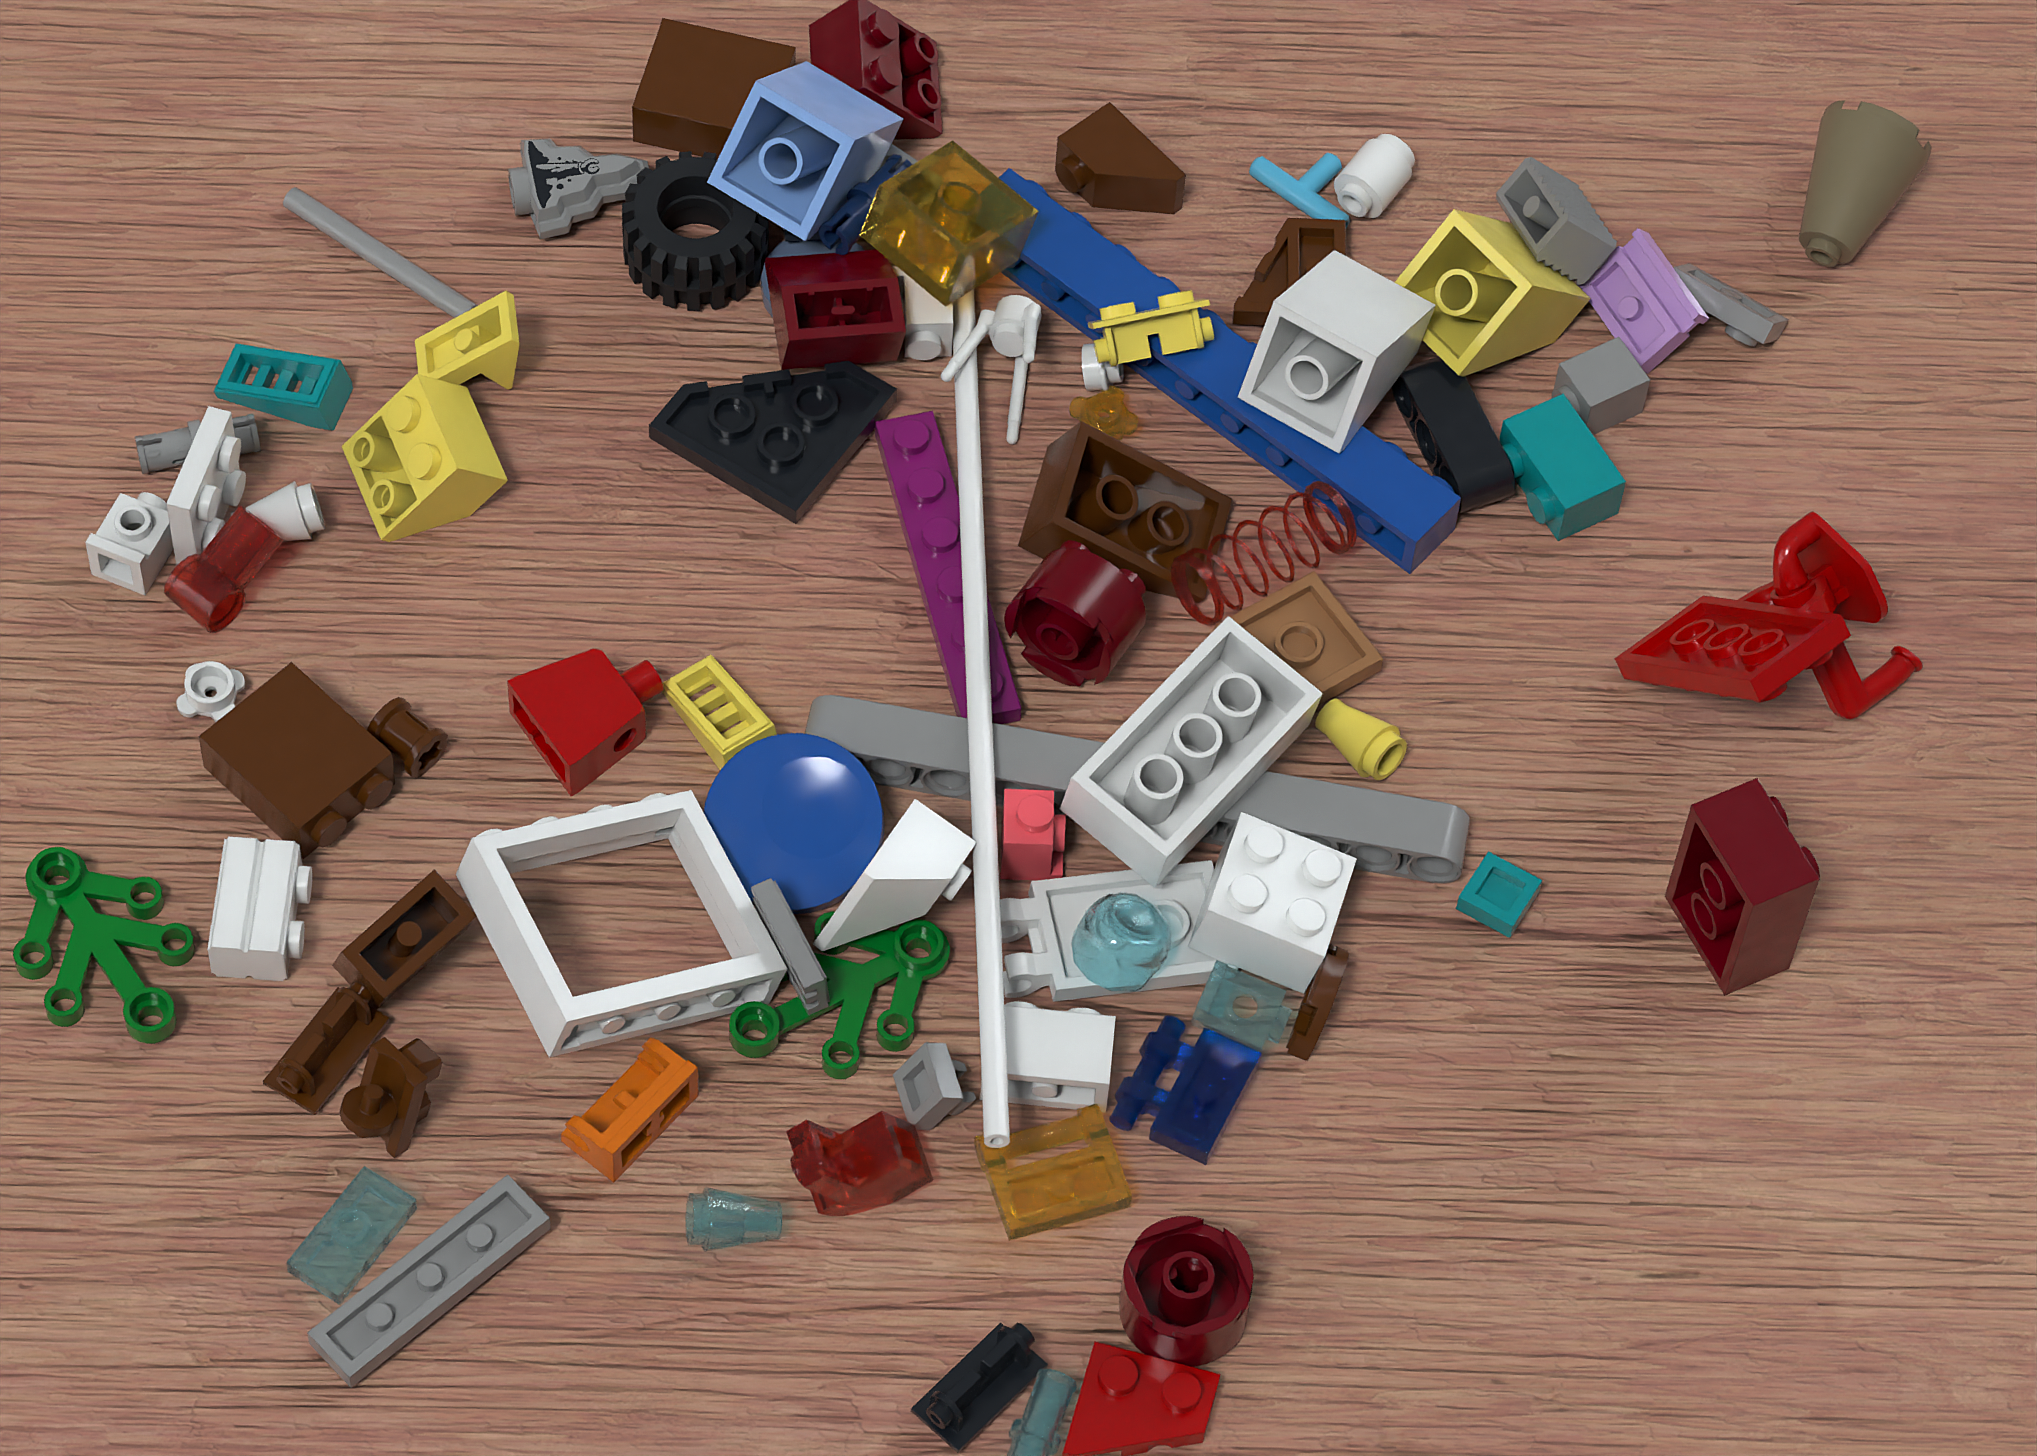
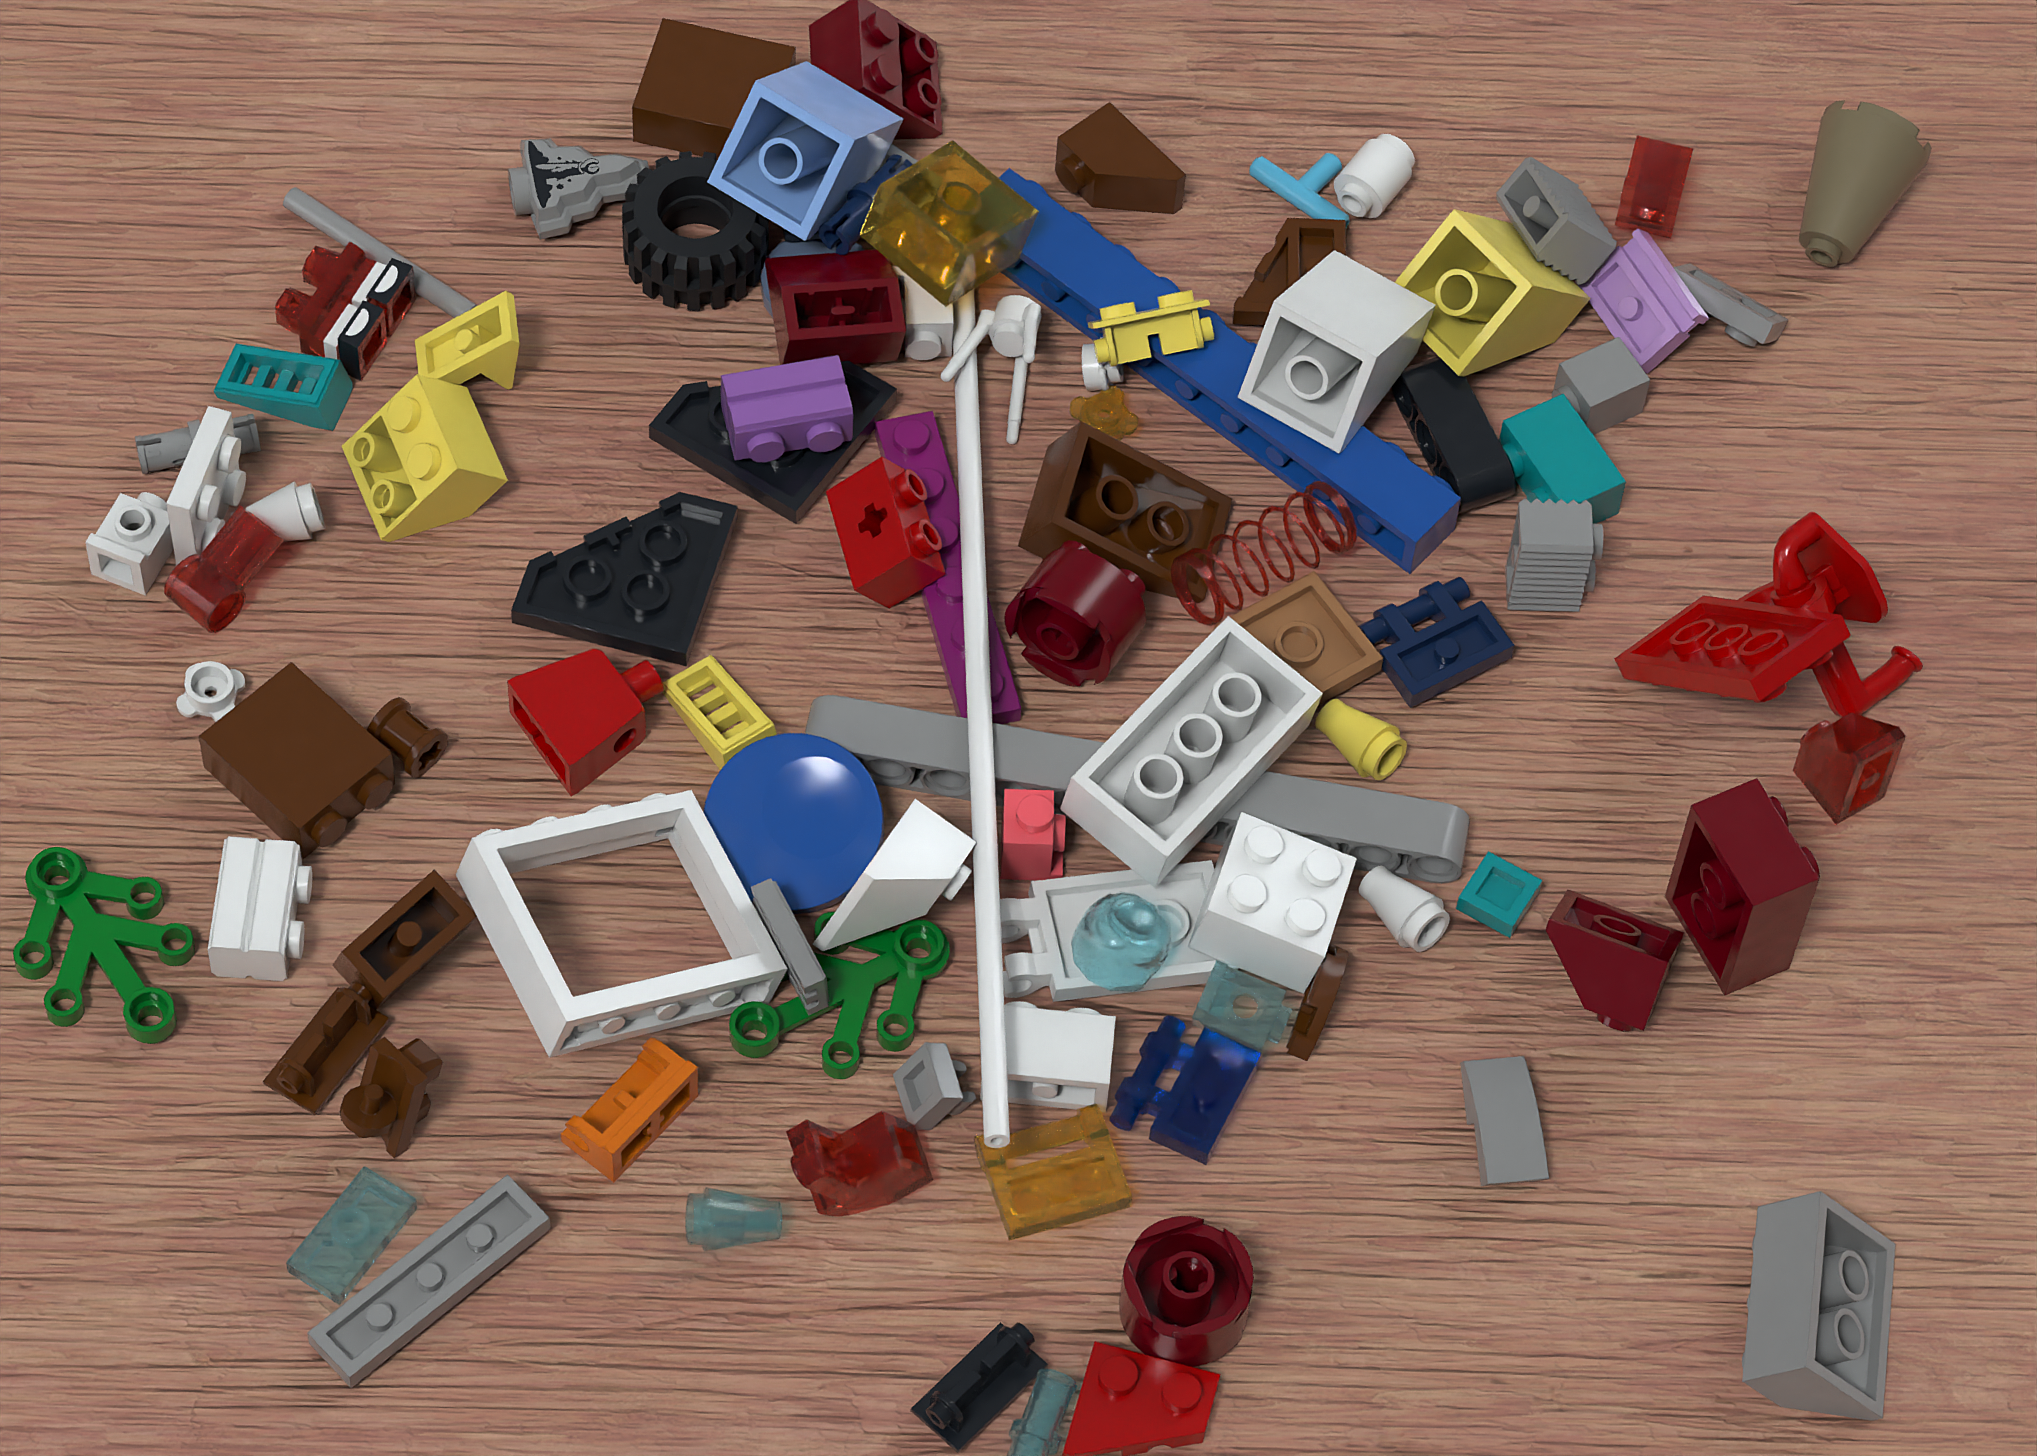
none -> clear red hips [275,241,416,381]
none -> black plate [511,492,738,666]
none -> medium lavender brick [721,355,853,462]
none -> red brick [826,457,946,609]
none -> dark blue plate [1358,577,1515,708]
none -> white cone [1359,865,1450,952]
none -> light grey slope [1460,1056,1549,1186]
none -> light grey brick [1505,498,1603,612]
none -> dark red slope [1545,890,1684,1031]
none -> clear red brick [1615,135,1693,239]
none -> light grey slope [1742,1191,1896,1421]
none -> clear red slope [1793,713,1906,825]

